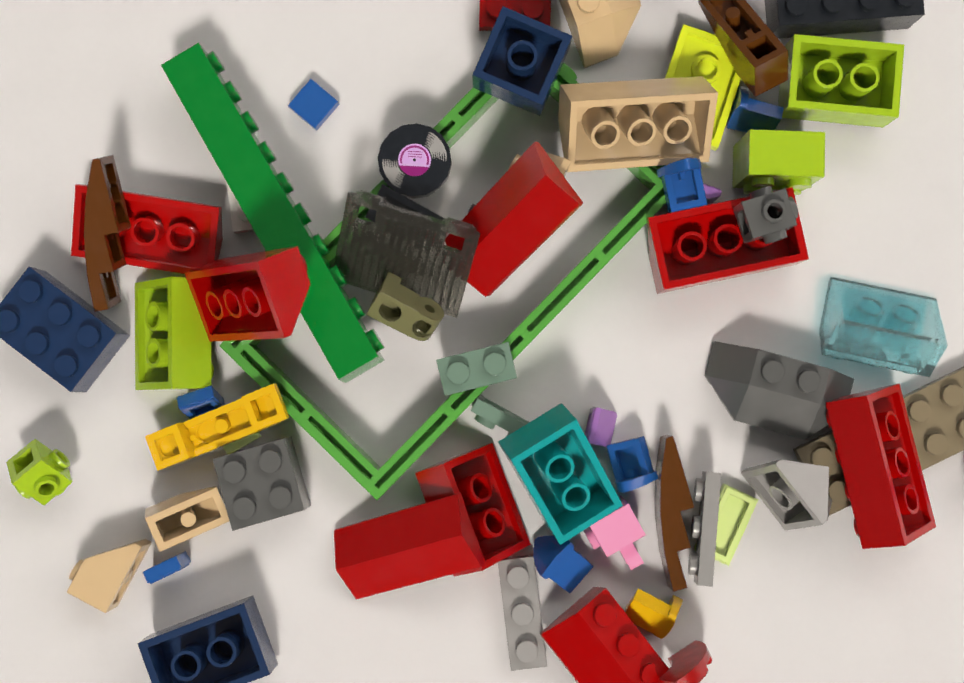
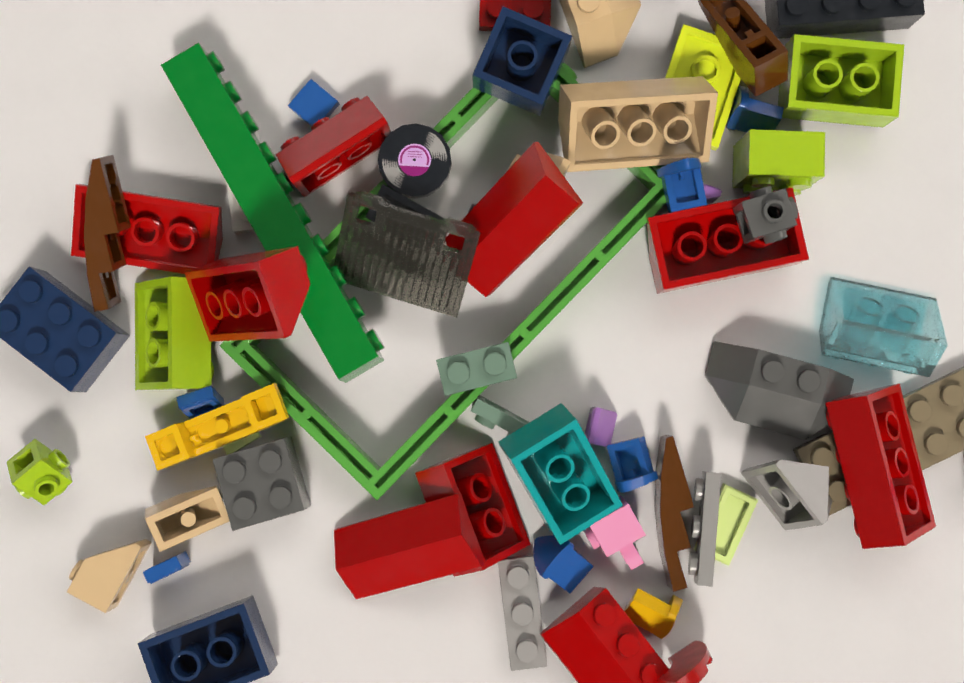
olive leg [366,272,444,341] -> none
none -> red slope [275,96,391,197]

